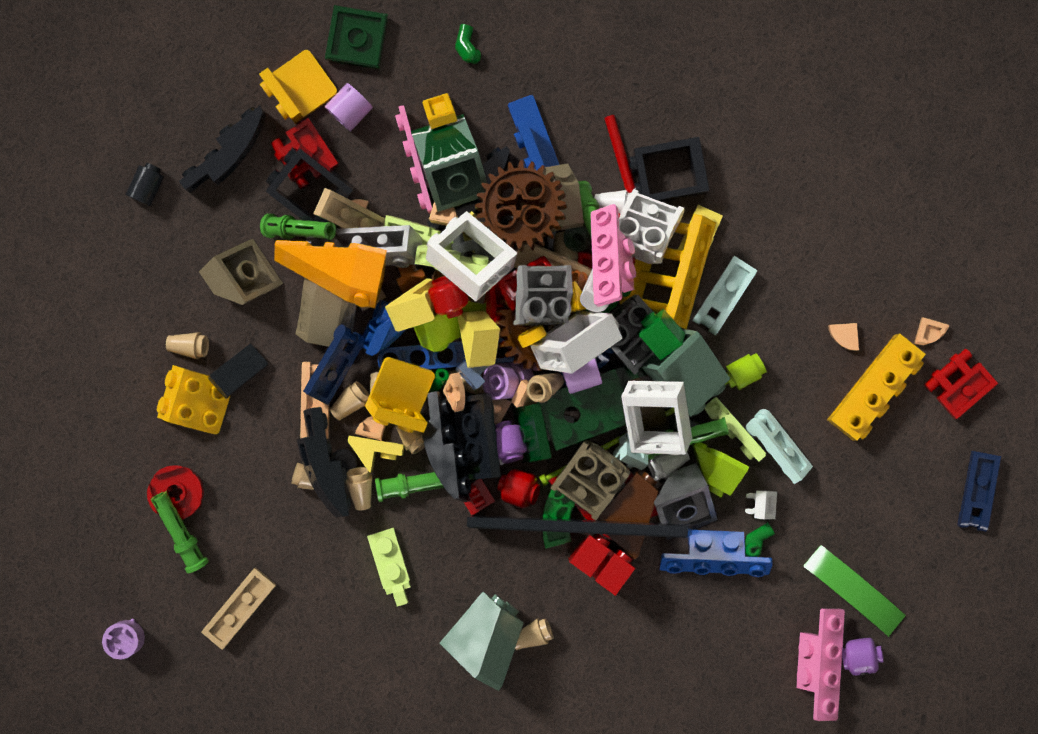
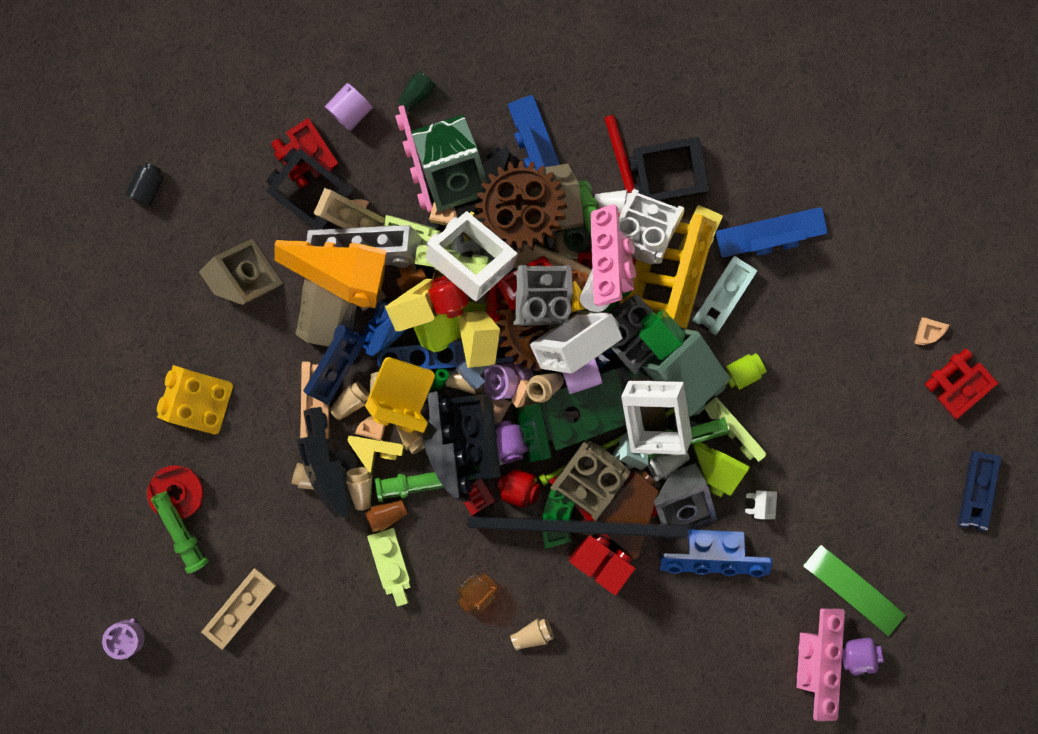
tan cone [166,332,209,360] -> none
black slope [179,106,266,193] -> none
black tile [208,343,269,399] -> none
yellow bracket [259,50,337,124] -> none
bright green pin [260,214,336,240] -> none
dark green plate [325,5,388,69] -> none
yellow tile [422,93,457,129] -> none
slope [440,592,524,691] -> none
light nougat tile [443,372,465,412] -> none
green arm [455,24,481,64] -> none
yellow tile [518,324,547,348] -> none
green arm [745,522,775,557] -> none
light aqua plate [746,409,813,484] -> none
yellow brick [827,334,926,441] -> none
light nougat tile [828,323,859,351] -> none
none -> dark orange cone [364,500,407,533]
none -> clear green cone [397,71,436,112]
none -> clear orange head [457,573,498,614]
none -> blue bracket [715,207,827,257]

